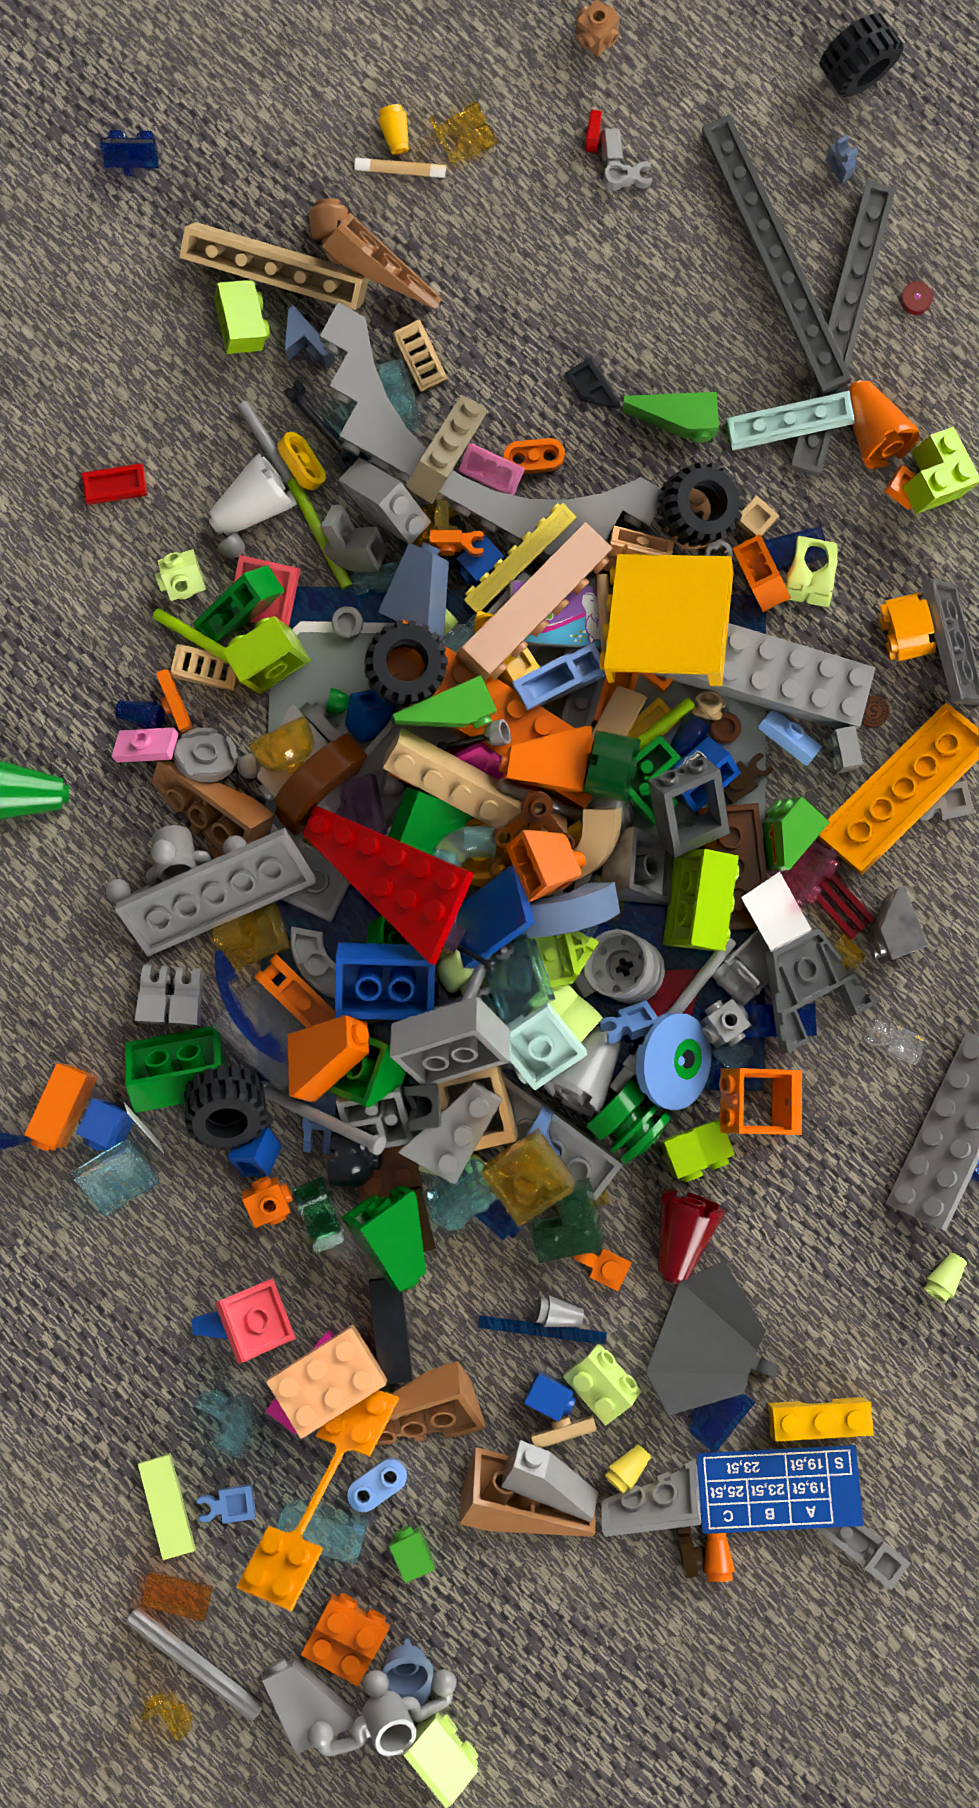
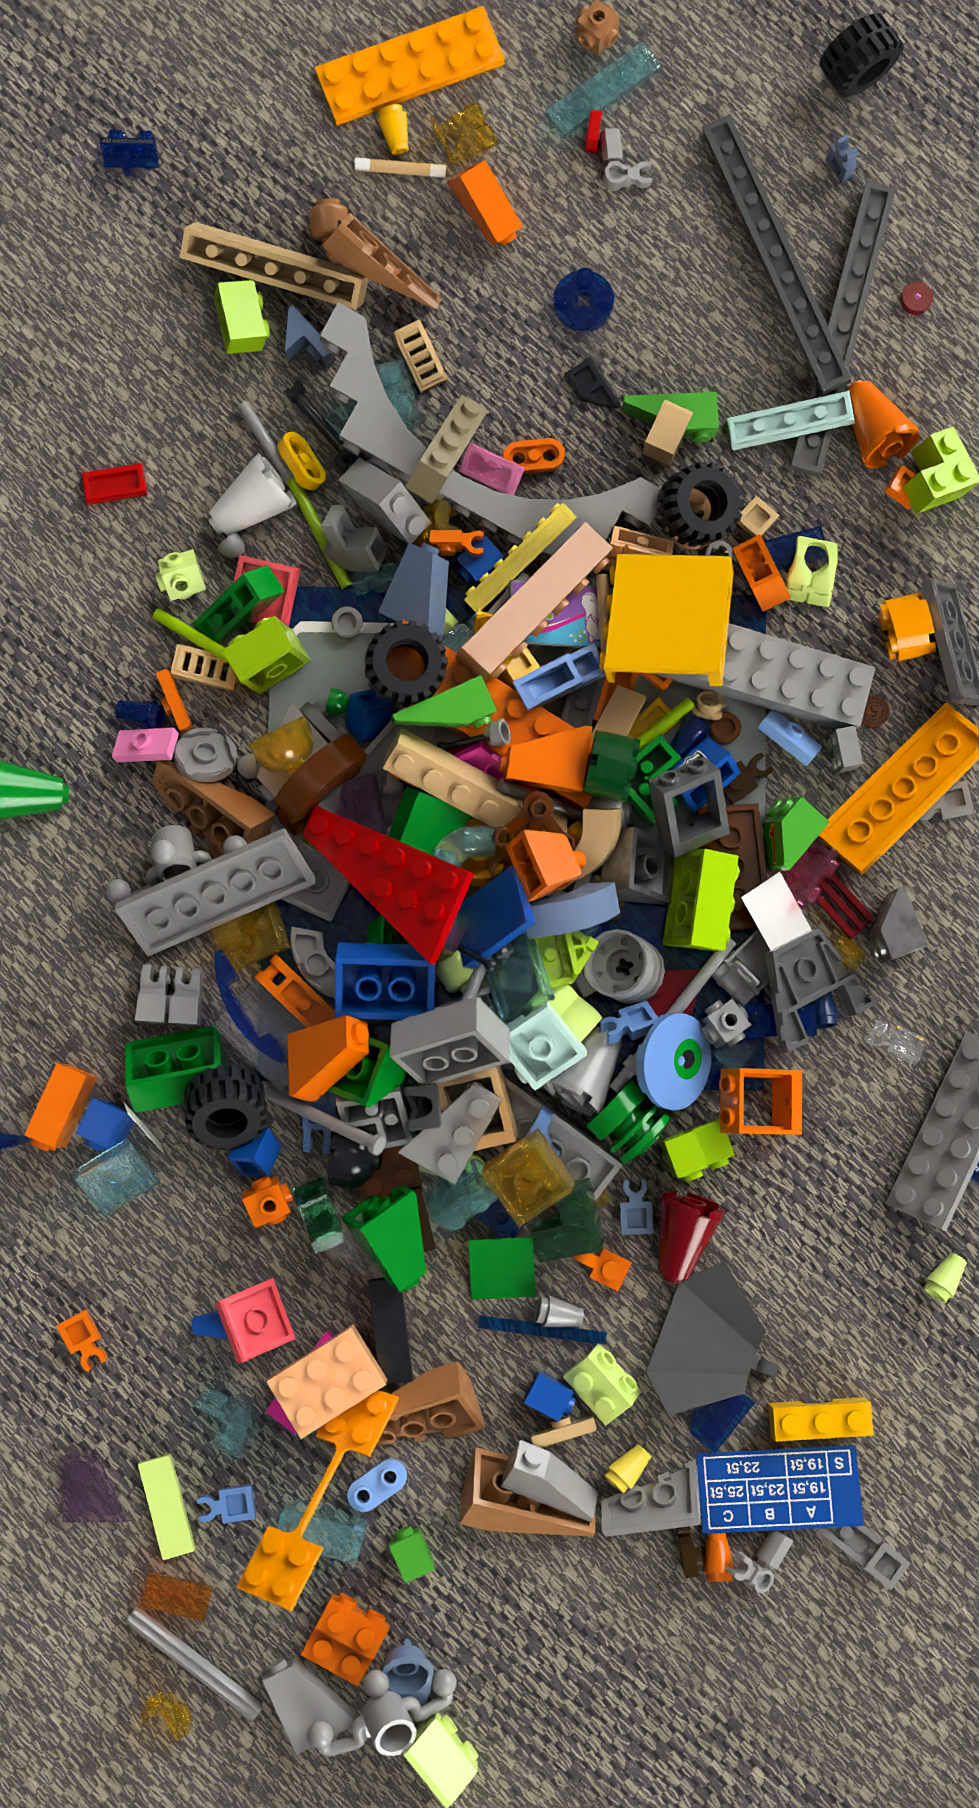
none -> orange plate [56,1309,107,1372]
none -> clear purple wing [63,1454,127,1522]
none -> light orange plate [315,6,505,126]
none -> orange slope [446,160,523,246]
none -> green sticker [468,1237,535,1300]
none -> clear light blue plate [546,42,661,139]
none -> clear blue plate [553,267,615,332]
none -> sand blue plate [619,1179,654,1235]
none -> tan slope [643,400,693,466]
none -> light grey bar [726,1530,793,1593]
none -> dark blue cone [808,991,839,1029]

